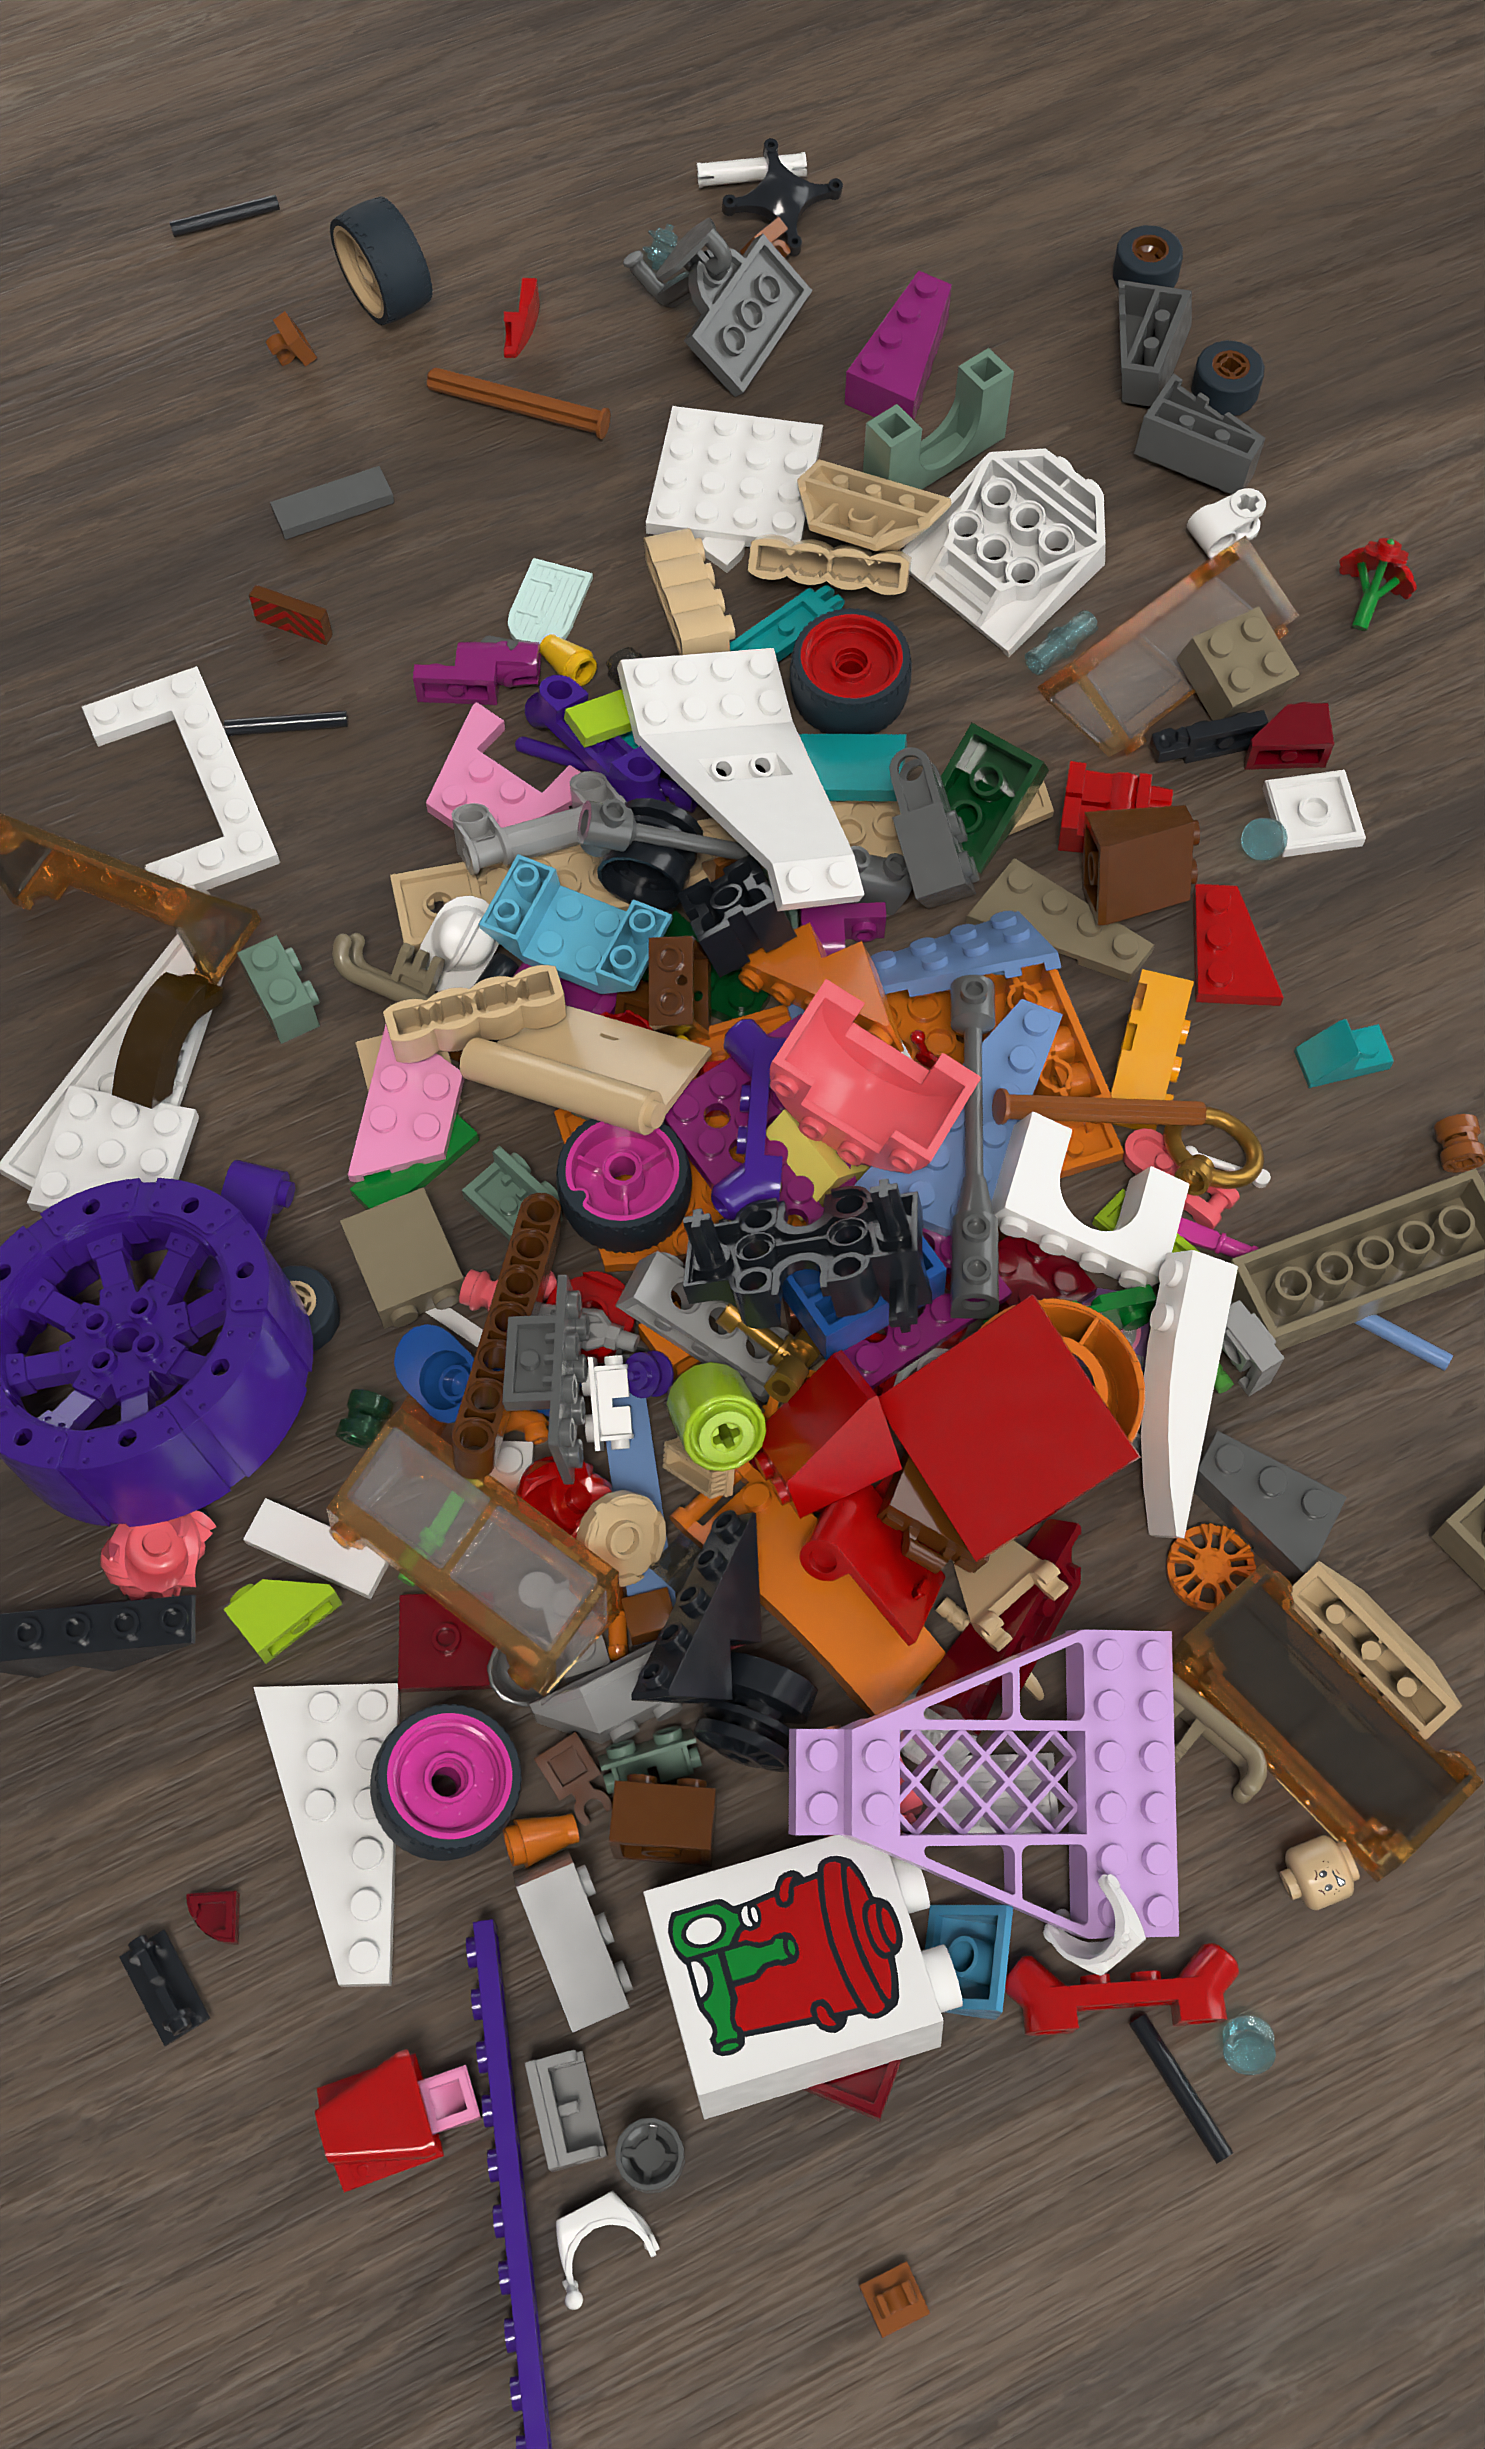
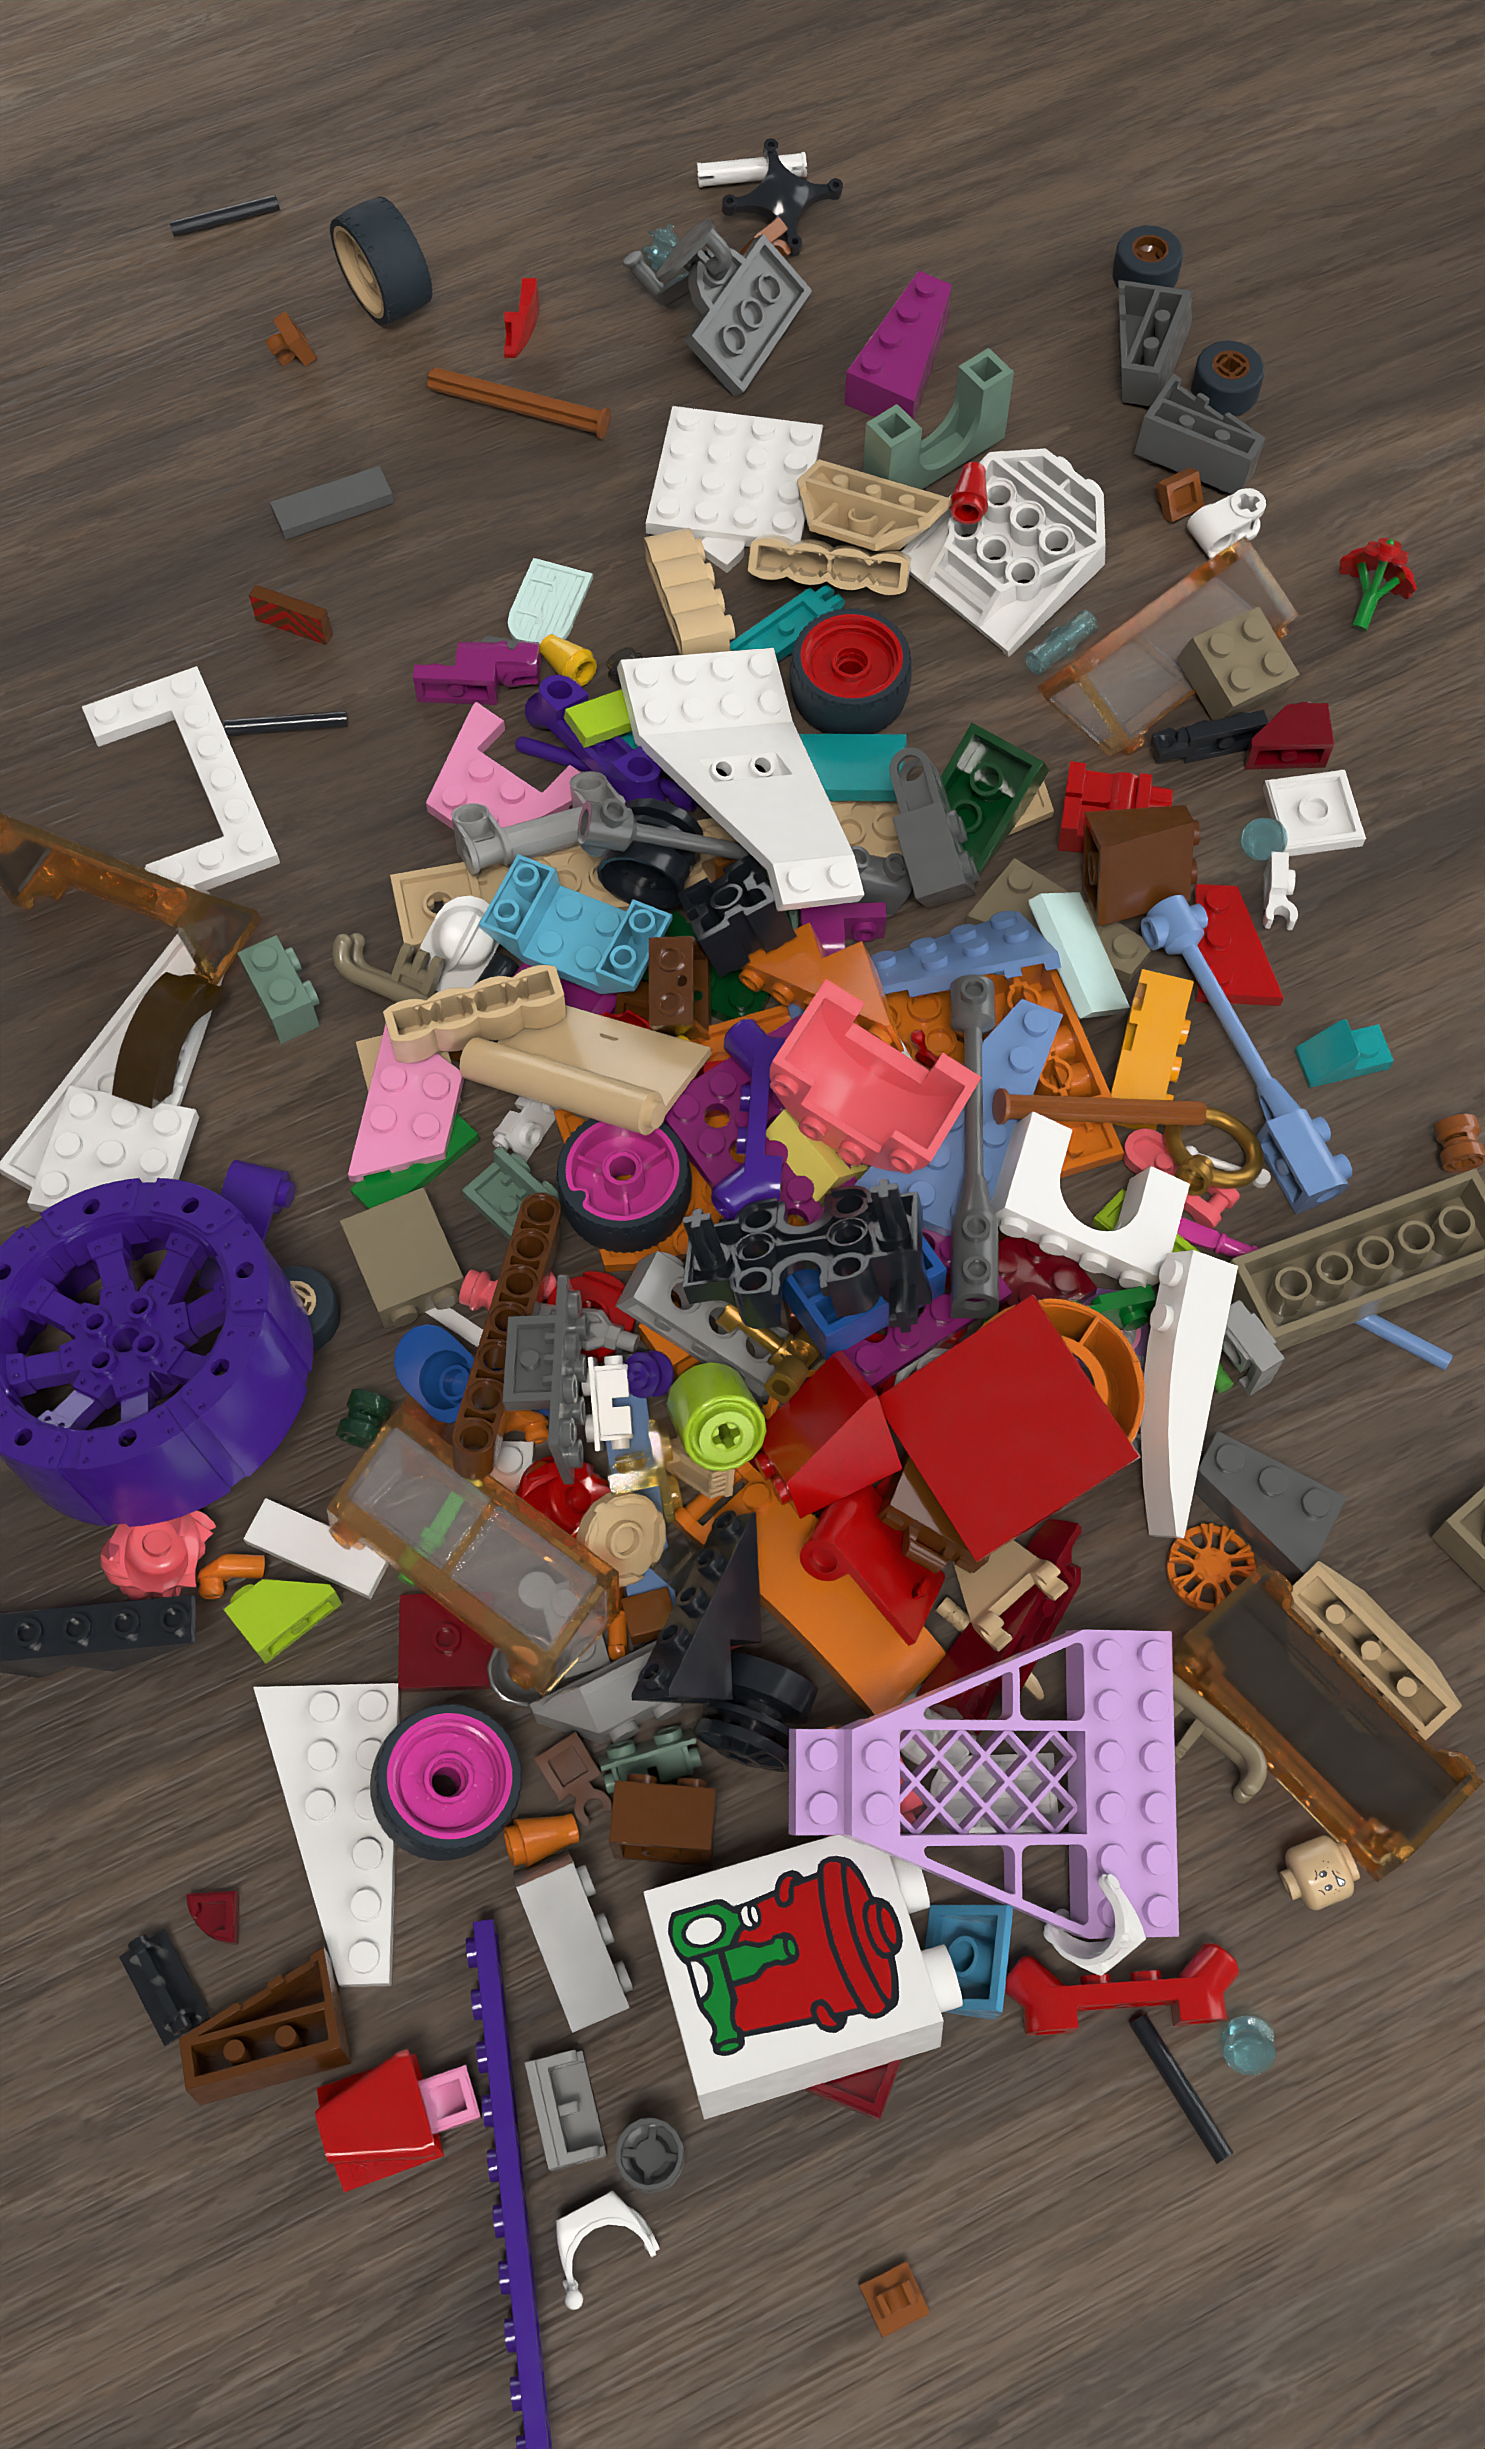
none -> reddish brown wedge [179,1947,352,2106]
none -> orange arm [196,1554,265,1599]
none -> white hinge [492,1096,559,1162]
none -> clear yellow bracket [607,1419,683,1523]
none -> red cone [949,462,988,524]
none -> light aqua tile [1028,892,1130,1019]
none -> medium blue bar [1141,895,1352,1214]
none -> dark orange tile [1155,467,1204,522]
none -> white plate [1263,852,1298,930]

